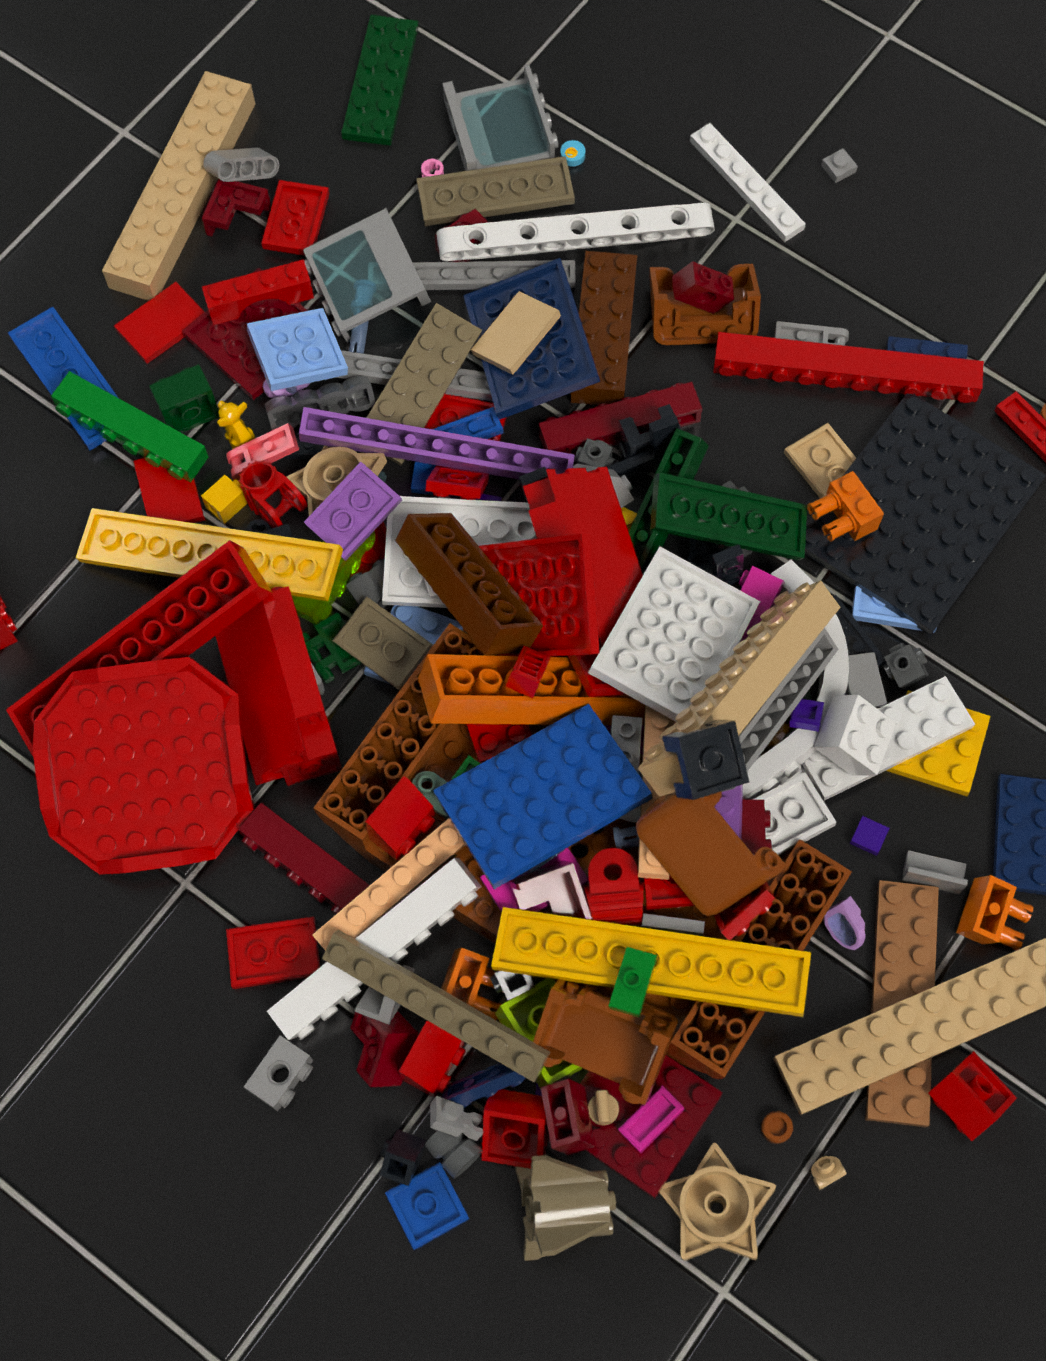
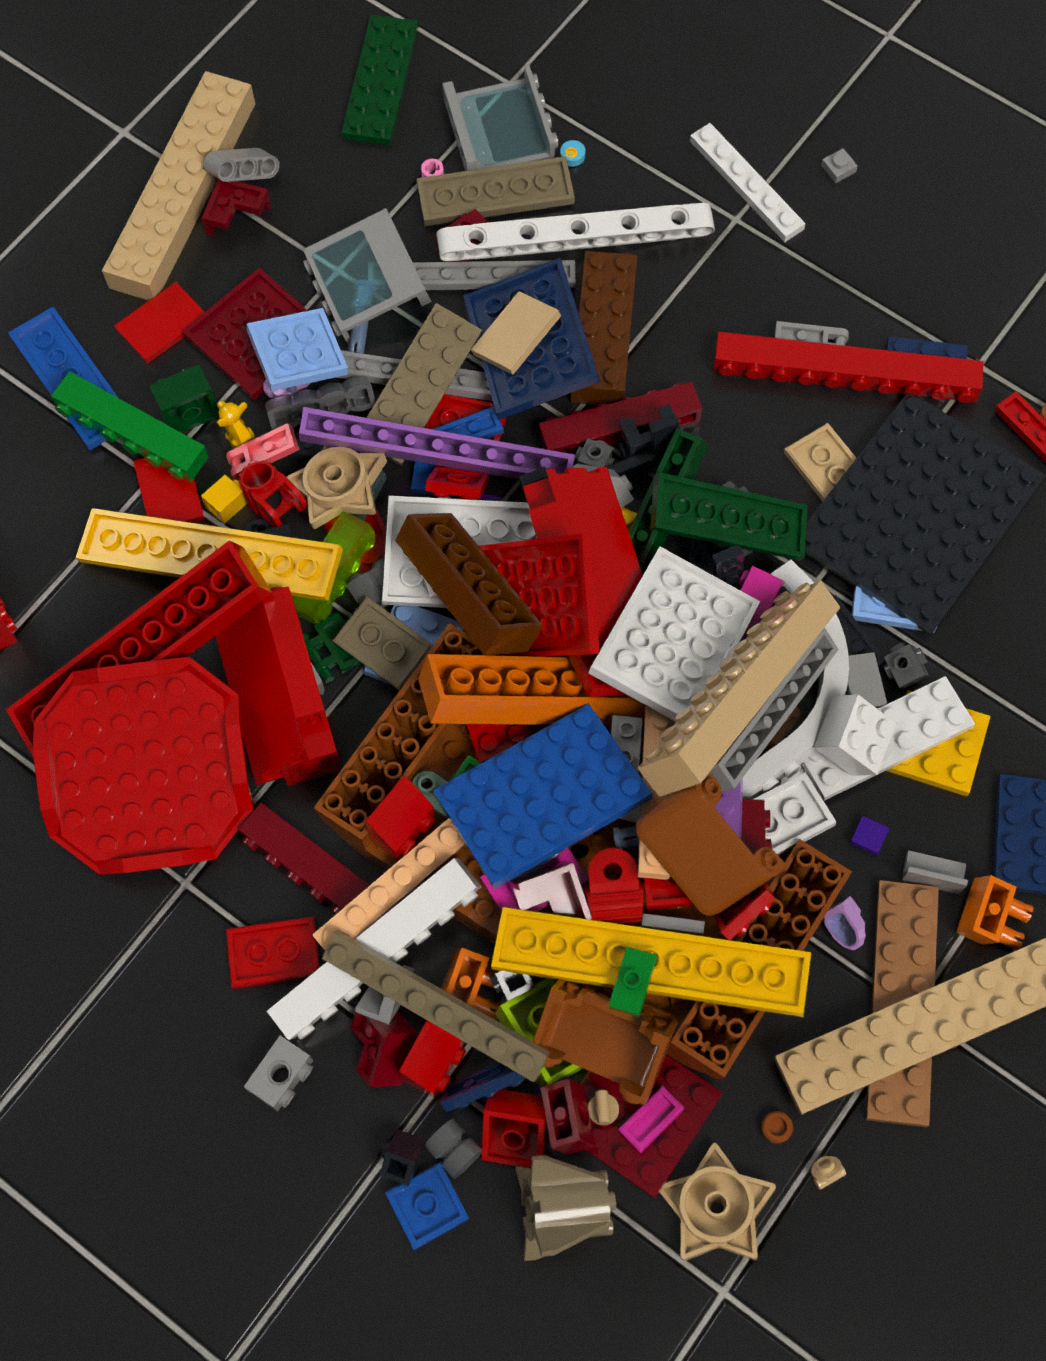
red arch [202,259,314,325] -> none
red plate [262,180,330,256] -> none
medium lavender plate [304,462,402,561] -> none
light grey plate [430,1096,483,1141] -> none
red slope [505,646,551,698] -> none
dark orange windscreen [649,264,761,345] -> none
black panel [662,720,749,800] -> none
dark red brick [672,261,734,314] -> none
dark purple tile [790,699,824,732] -> none
orange brick [807,471,884,541] -> none
red slope [928,1051,1017,1141] -> none

